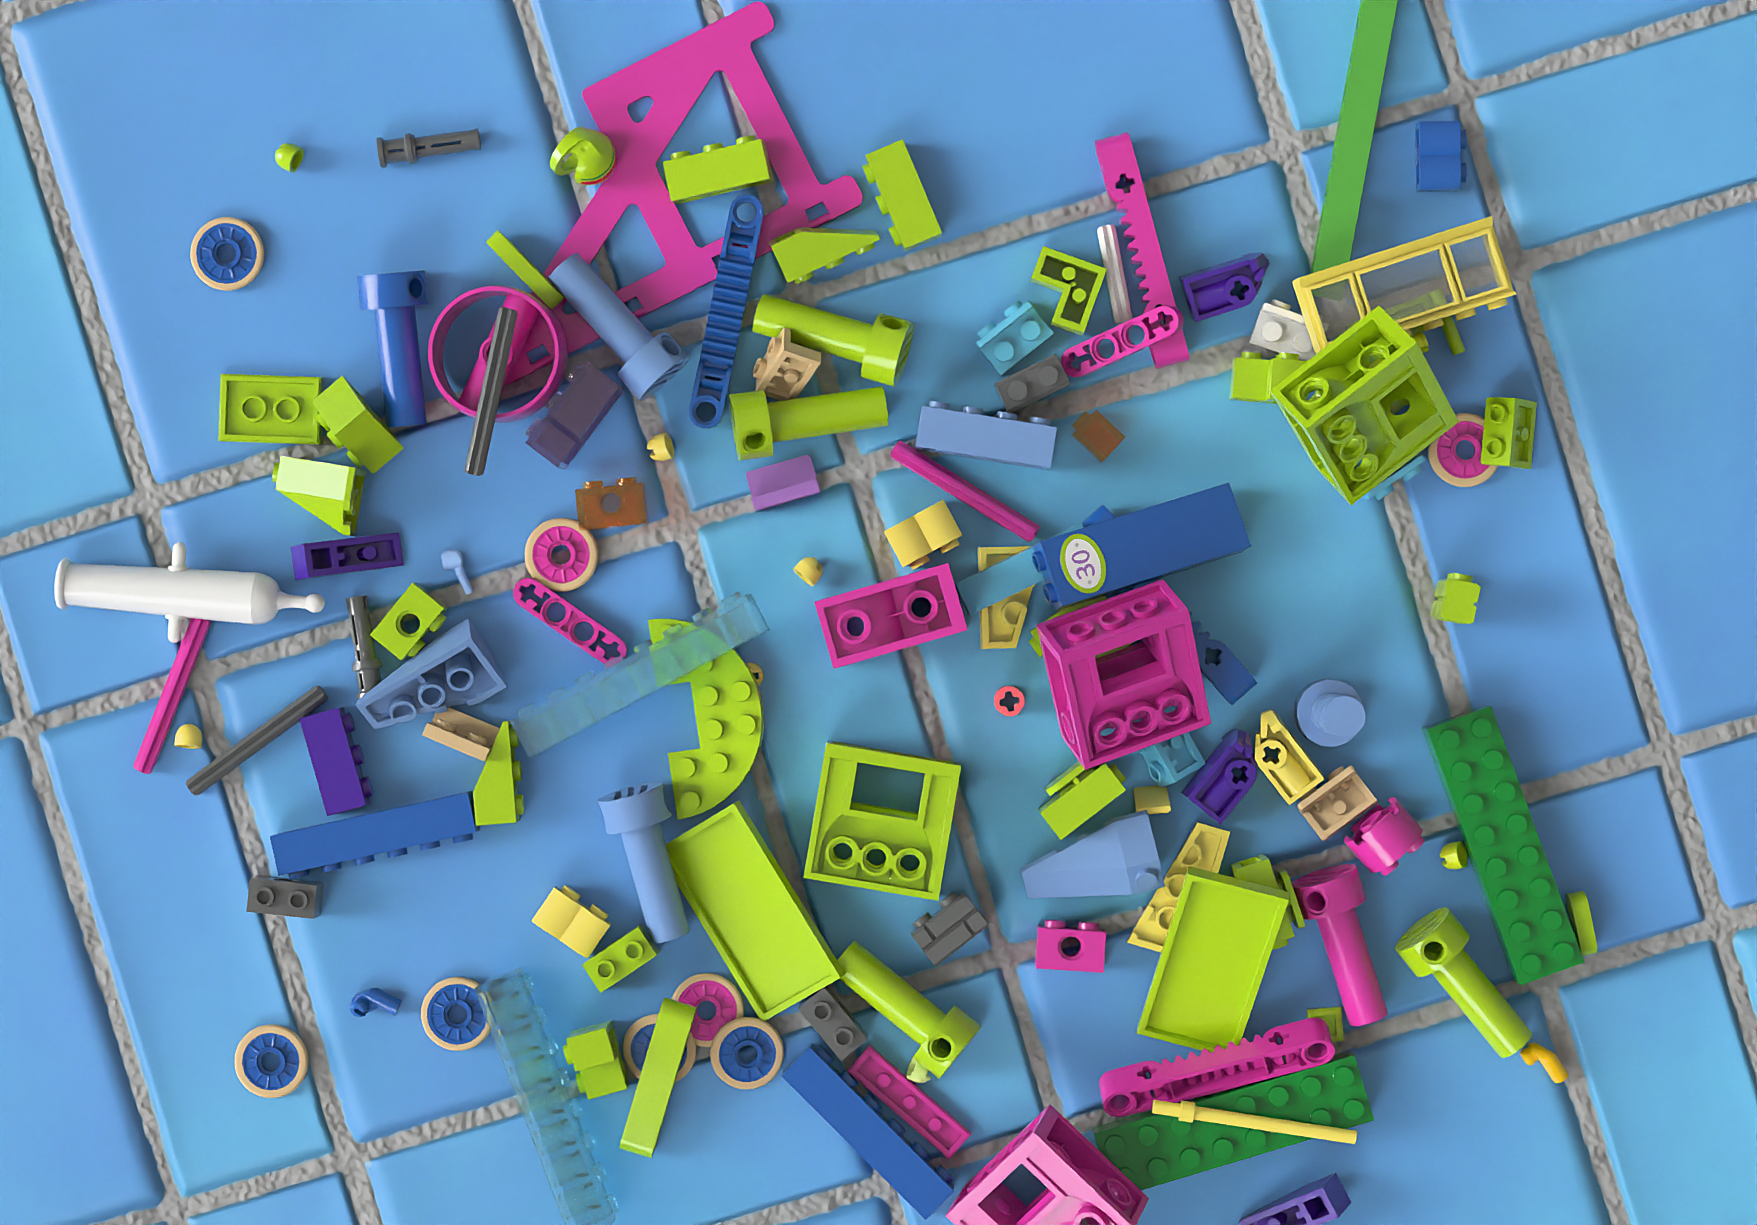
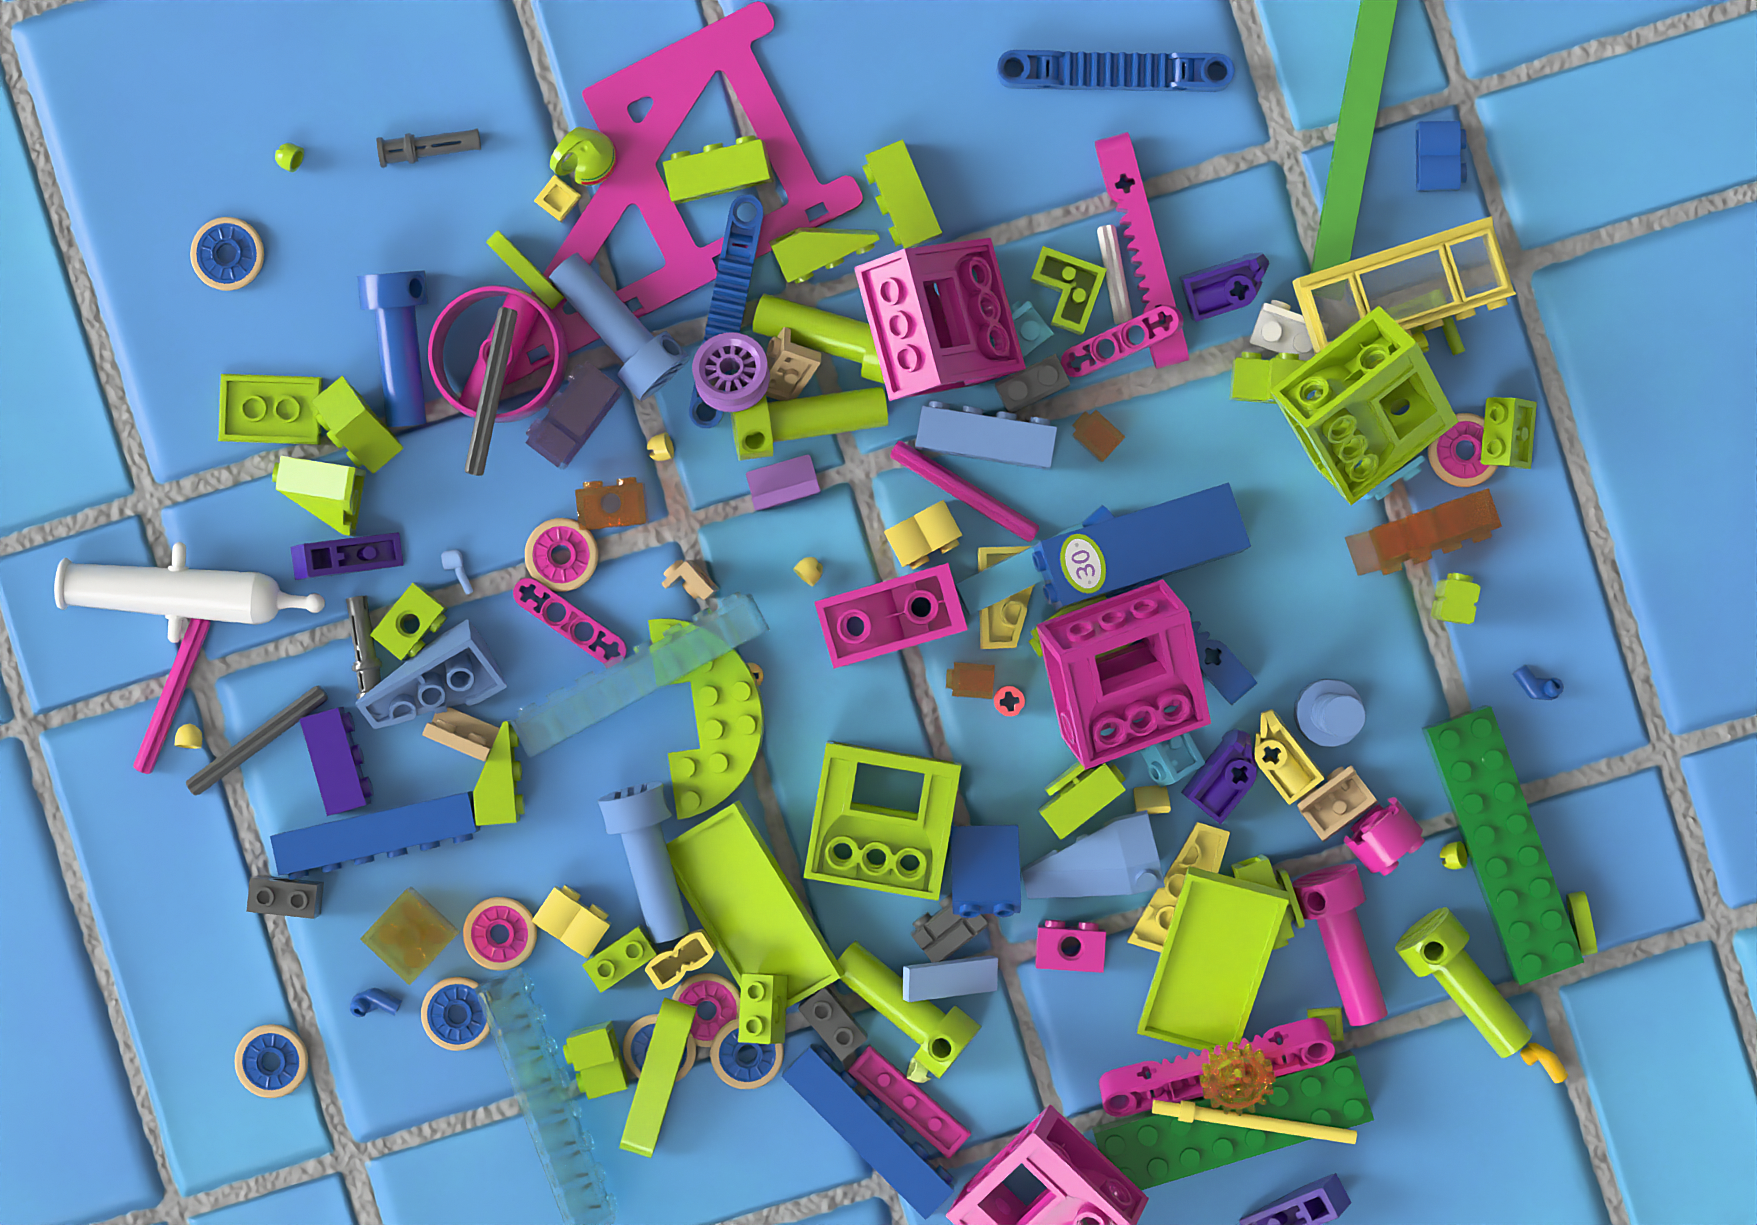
none -> clear yellow brick [360,886,461,985]
none -> wheel [463,897,537,971]
none -> light yellow tile [534,174,582,223]
none -> light yellow brick [645,929,717,990]
none -> tan bracket [661,559,720,600]
none -> medium lavender wheel [692,333,770,412]
none -> lime brick [738,973,788,1044]
none -> dark pink piece [854,238,1026,401]
none -> light blue tile [903,955,998,1002]
none -> clear orange brick [945,662,995,699]
none -> blue panel [951,825,1021,918]
none -> blue gear [996,50,1235,92]
none -> clear yellow gear [1199,1042,1275,1116]
none -> clear orange wedge [1344,488,1502,576]
none -> blue arm [1512,664,1564,700]

